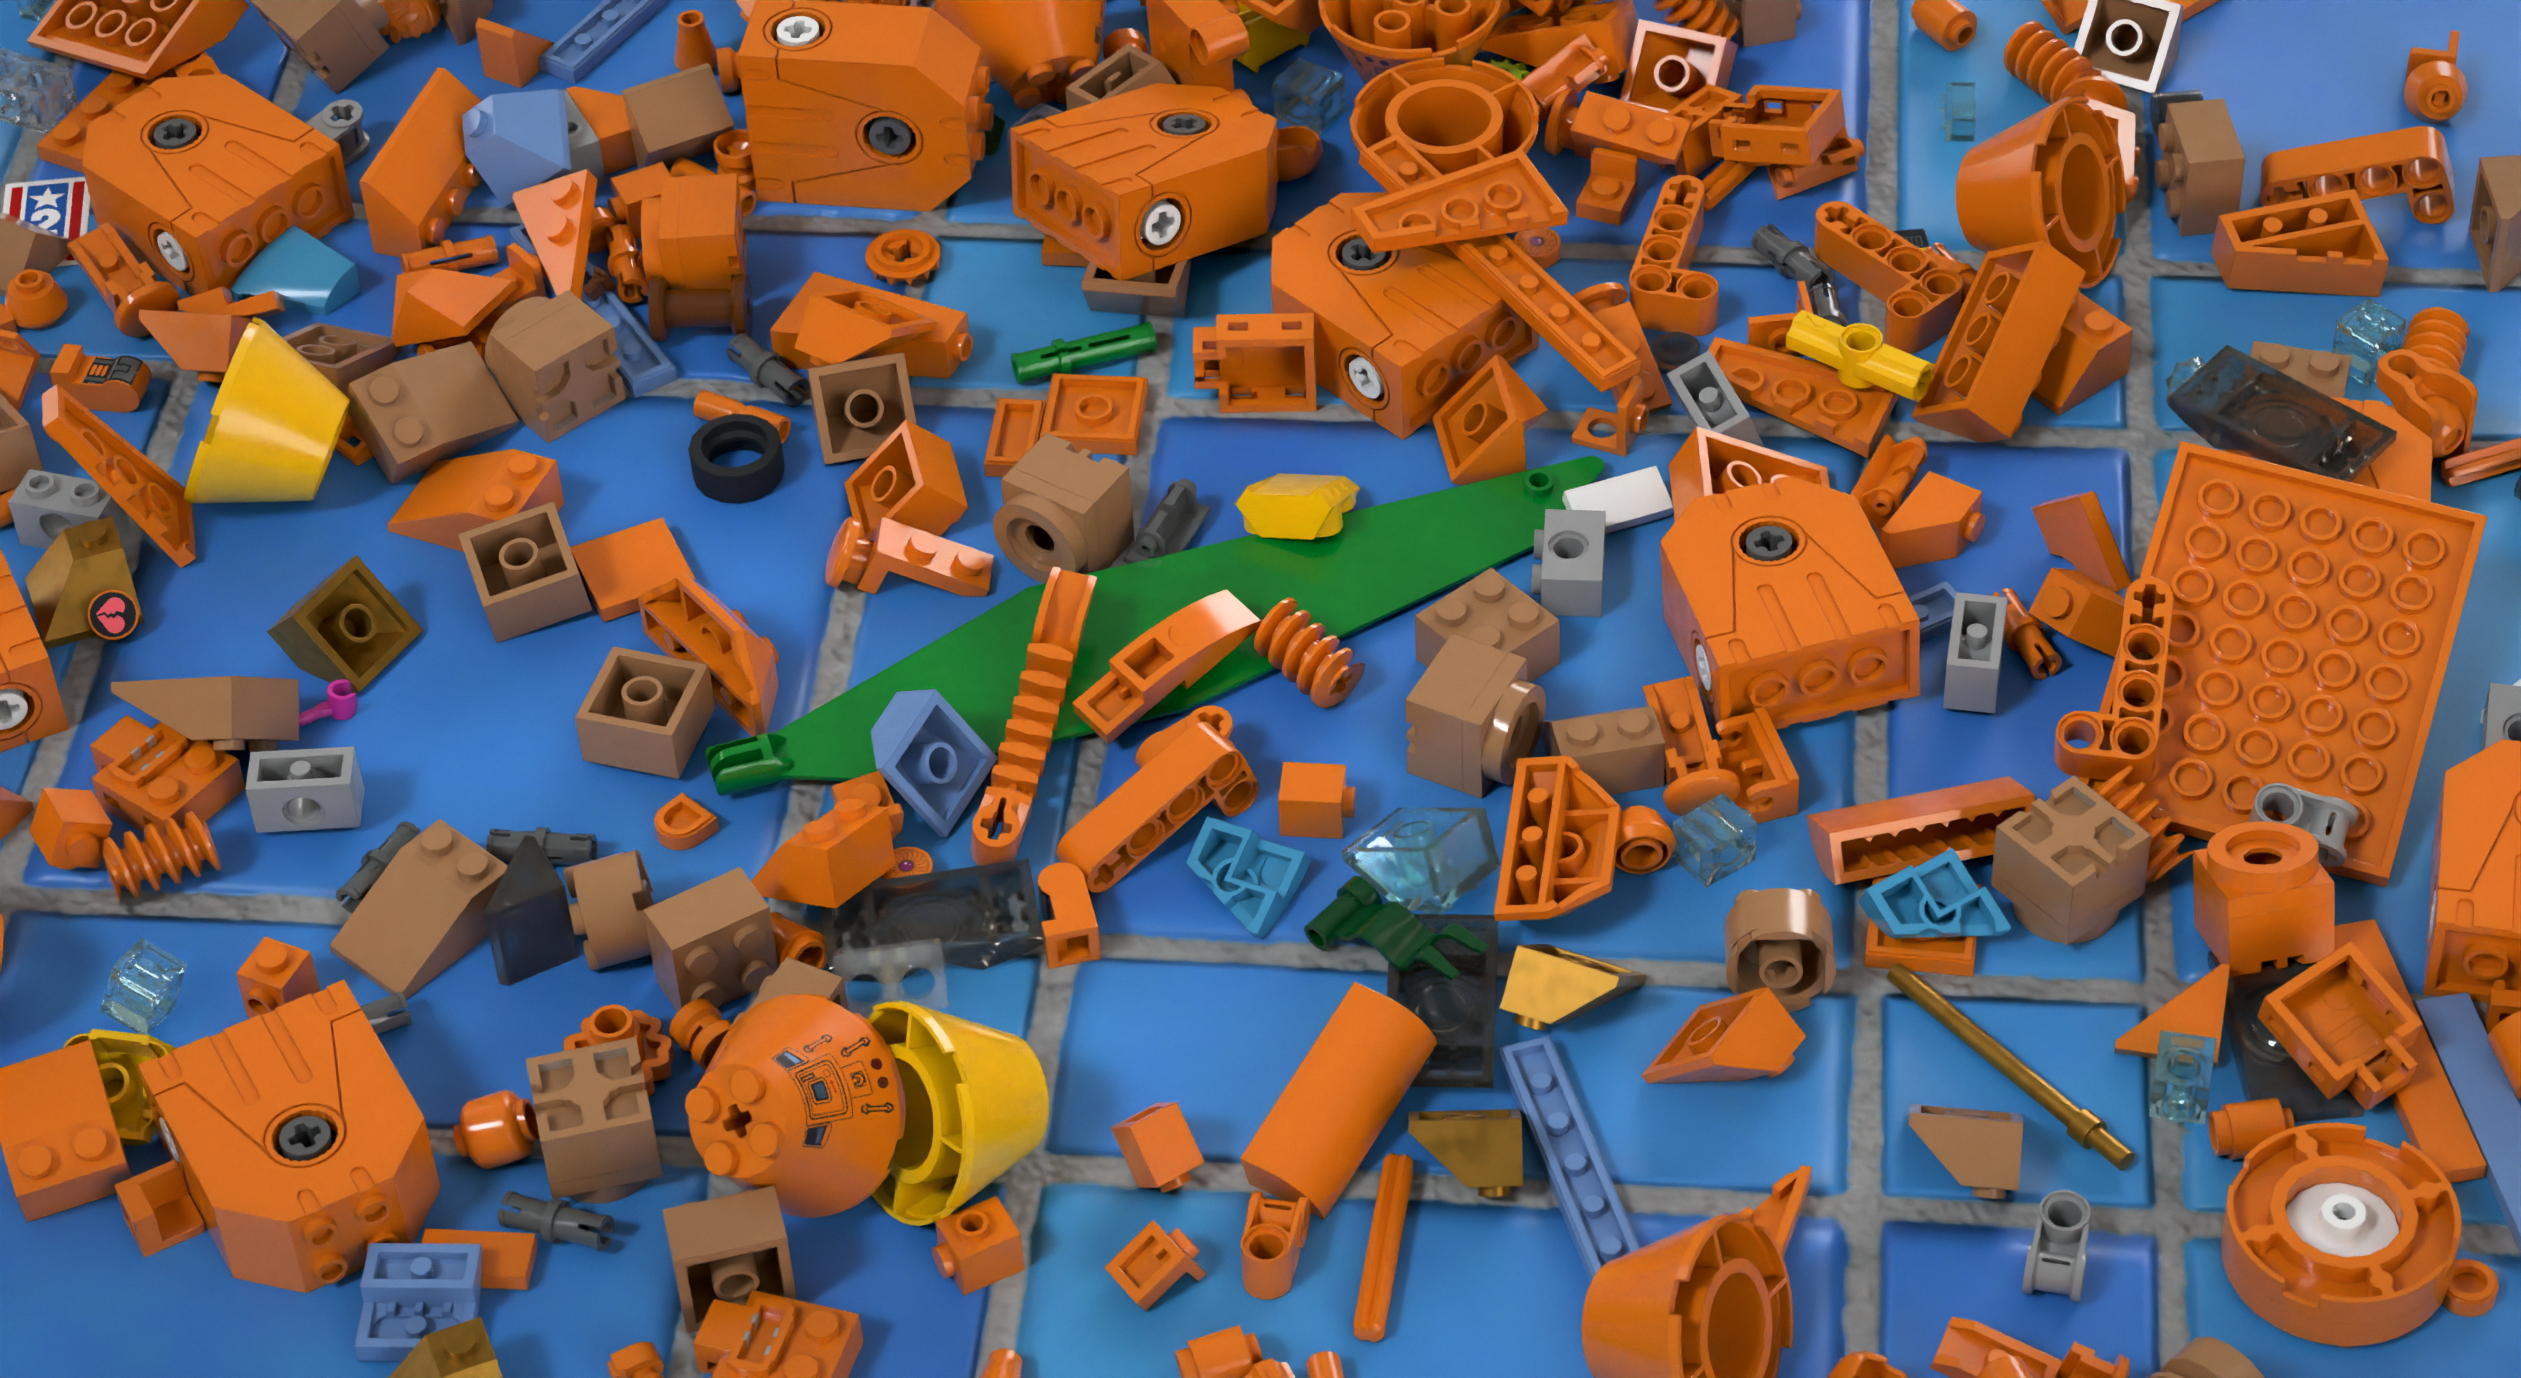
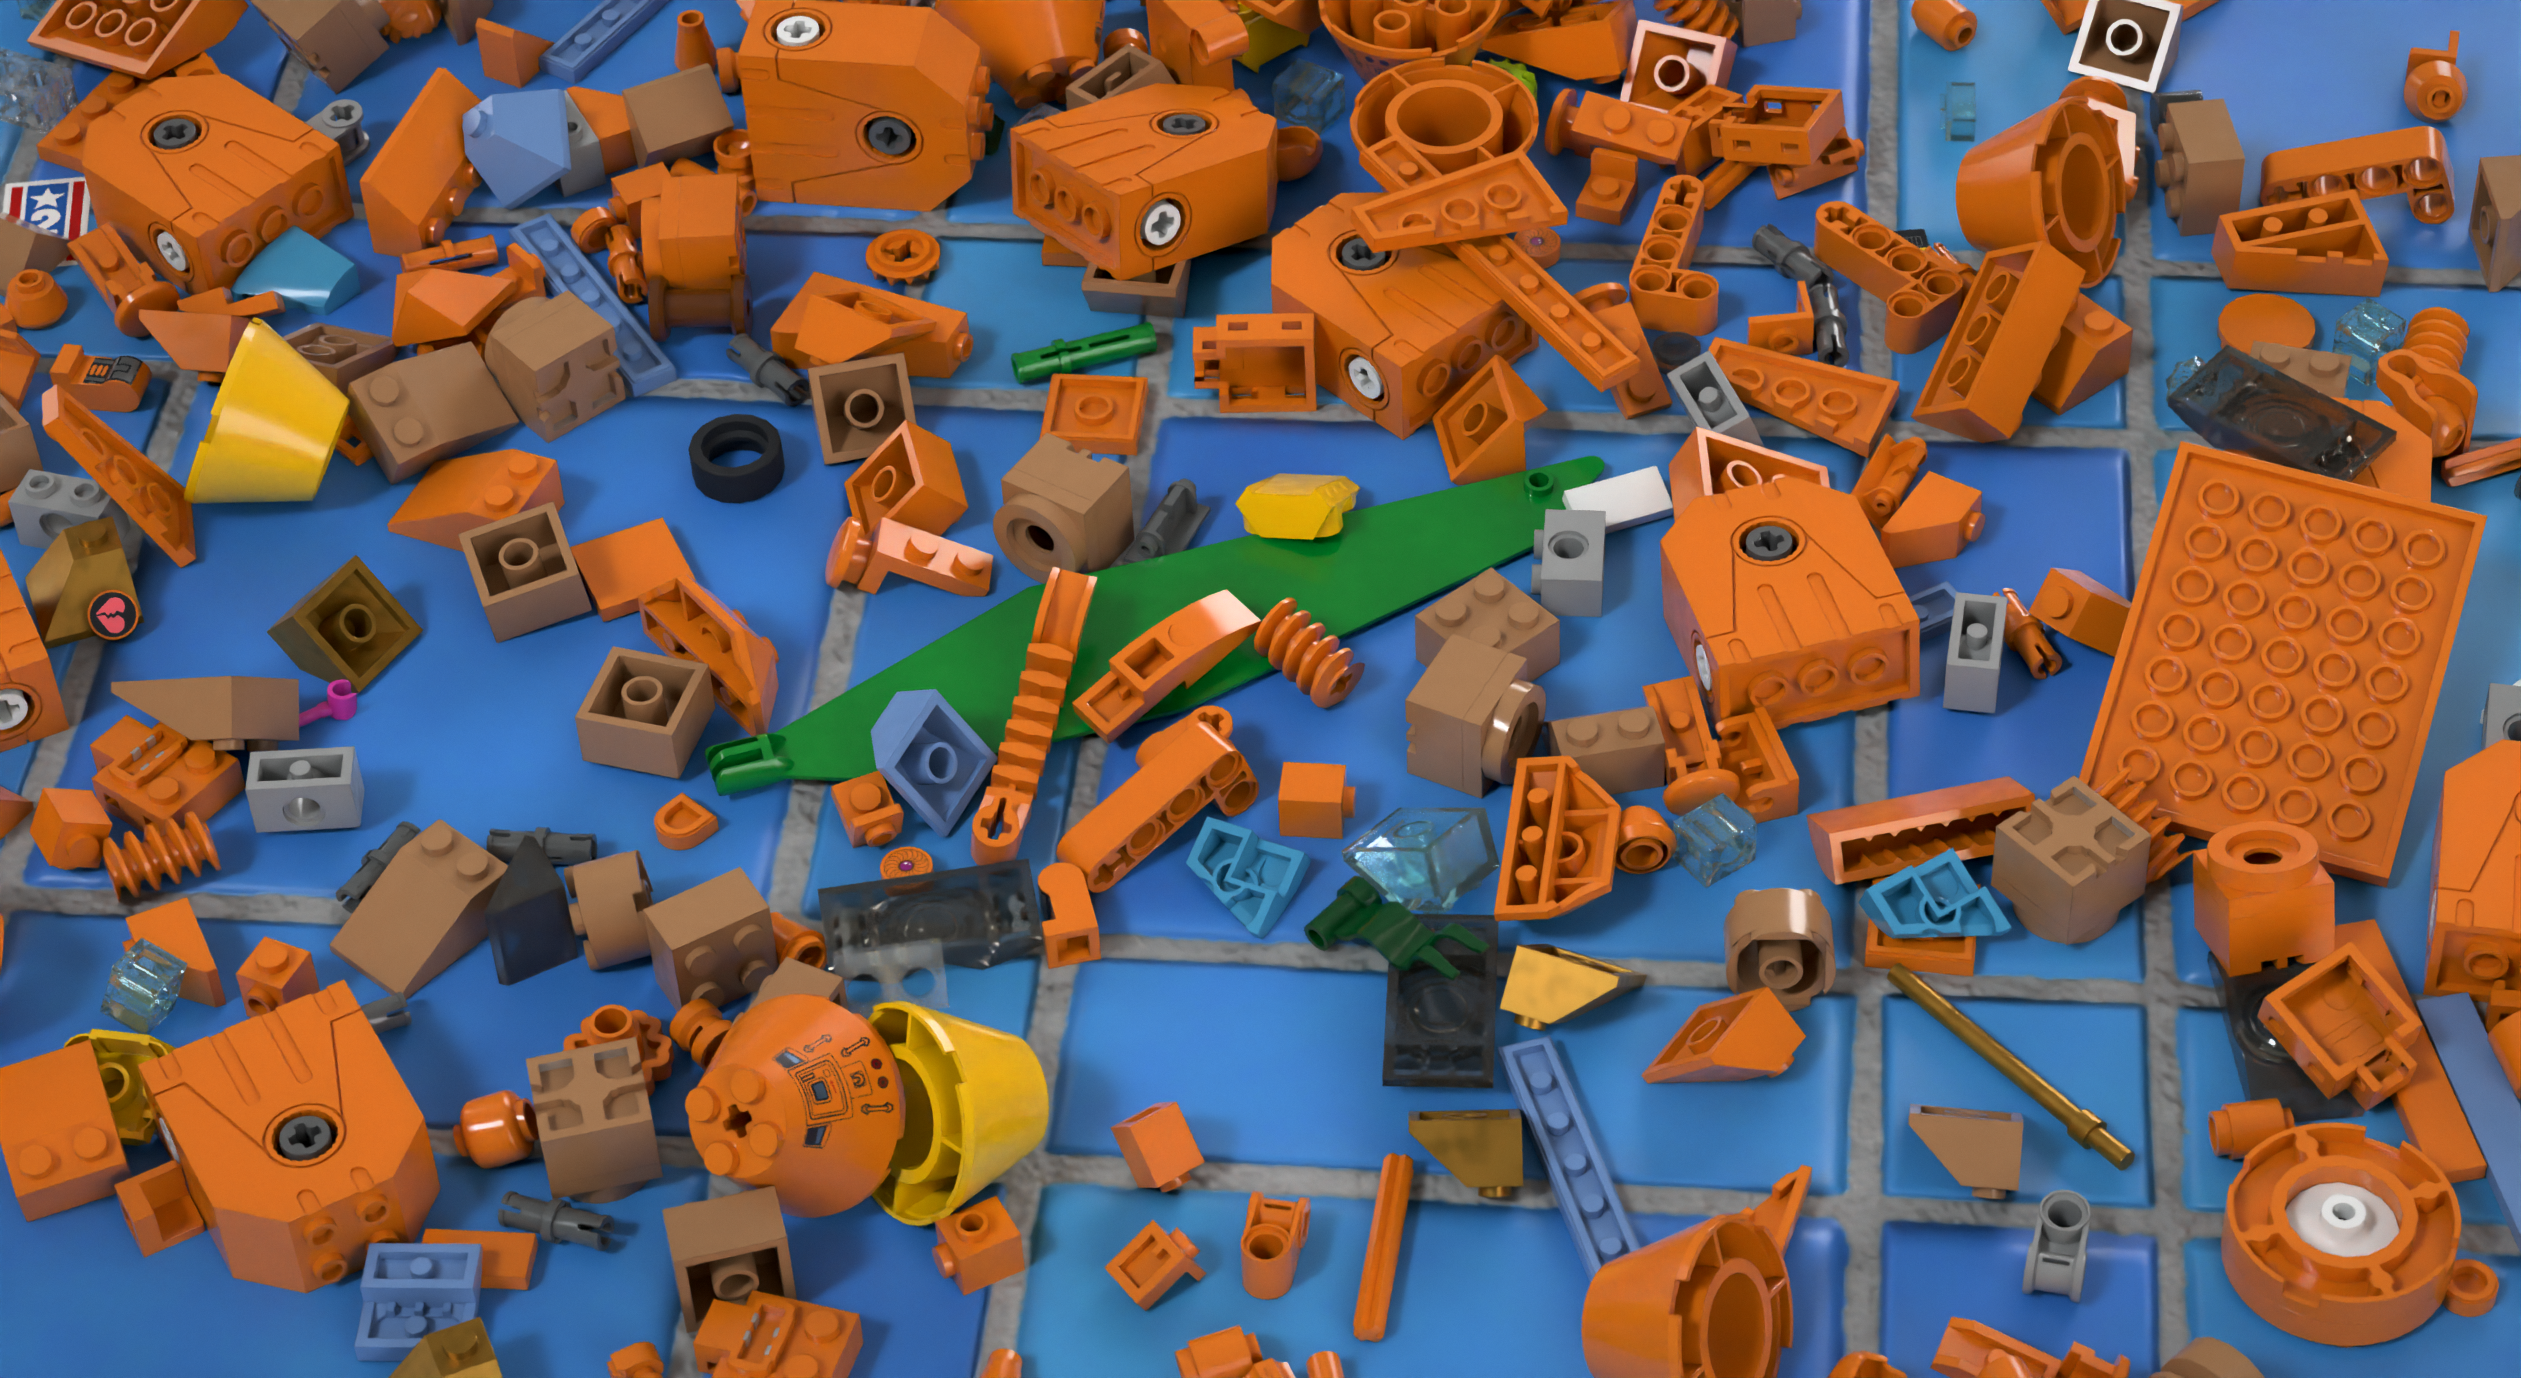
orange wing [512,169,598,300] -> none
reddish brown piece [582,266,616,302] -> none
orange piece [693,390,791,444] -> none
orange slope [751,798,896,909] -> none
orange tile [984,398,1046,477] -> none
orange brick [1240,982,1438,1220] -> none
orange hinge [1520,33,1609,122] -> none
orange bracket [1571,376,1649,457] -> none
yellow piece [1786,310,1935,403] -> none
orange piece [2003,21,2102,104] -> none
orange tile [2032,491,2132,592] -> none
orange beam [2053,577,2173,783] -> none
orange tile [2114,963,2230,1067] -> none
clear light blue brick [2149,1030,2217,1125] -> none
light grey piece [2248,783,2358,867] -> none
none -> orange slope [122,897,226,1007]
none -> orange tile [2217,293,2315,366]

